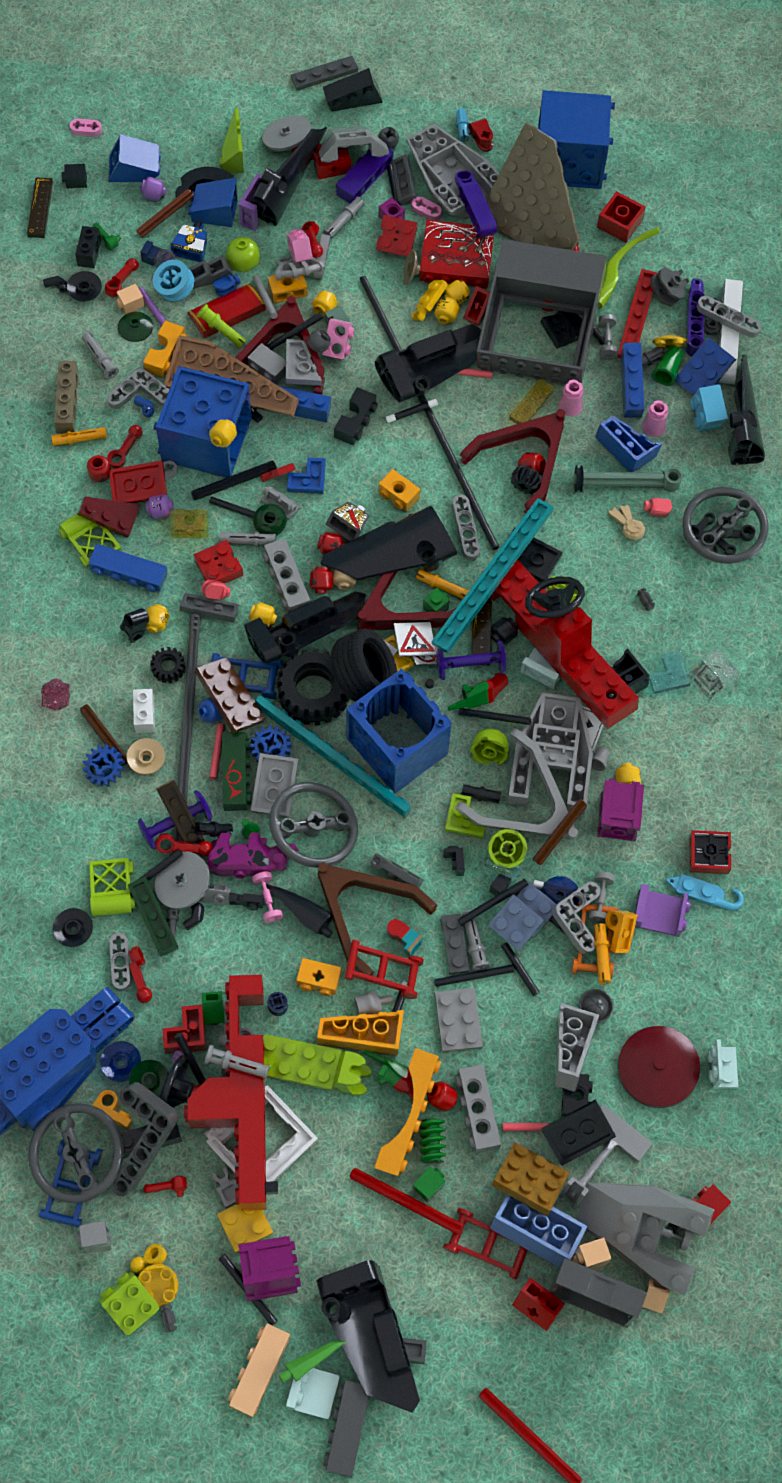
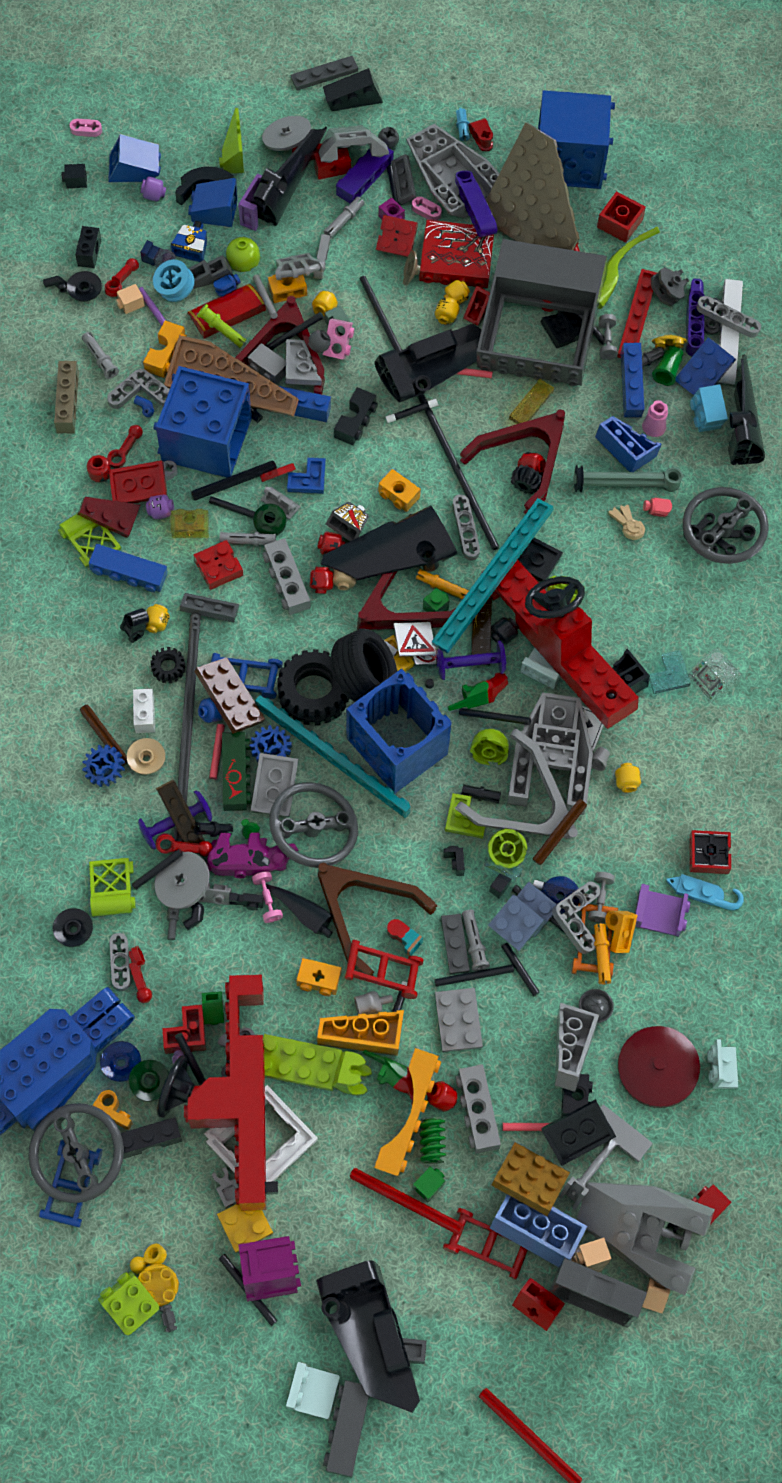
dark brown tile [27,177,53,238] -> none
clear pink brick [41,679,70,711] -> none
light orange pin [51,427,107,447] -> none
light grey brick [76,1221,112,1253] -> none
green piece [92,222,121,250] -> none
dark grey beam [112,1082,178,1197] -> none
dark green dish [118,312,153,342] -> none
dark green plate [128,876,179,957] -> none
copper axle [136,189,194,238] -> none
red piece [143,1175,187,1197] -> none
coral arm [201,580,230,600] -> none
light grey pin [205,1045,270,1079] -> none
yellow head [209,419,237,448] -> none
light nougat brick [228,1323,291,1418] -> none
black panel [244,591,366,665] -> none
yellow head [248,602,277,627] -> none
dark blue wheel [267,992,288,1016] -> none
bright green bar [279,1341,347,1383] -> none
bright pink brick [286,229,313,262] -> none
red piece [302,221,323,258] -> none
dark grey hinge [370,853,424,887] -> none
yellow plate [411,280,448,322] -> none
black bar [457,878,529,926] -> none
bright pink plant [558,380,583,416] -> none
magenta container [597,778,644,842] -> none
dark grey piece [637,588,655,611] -> none

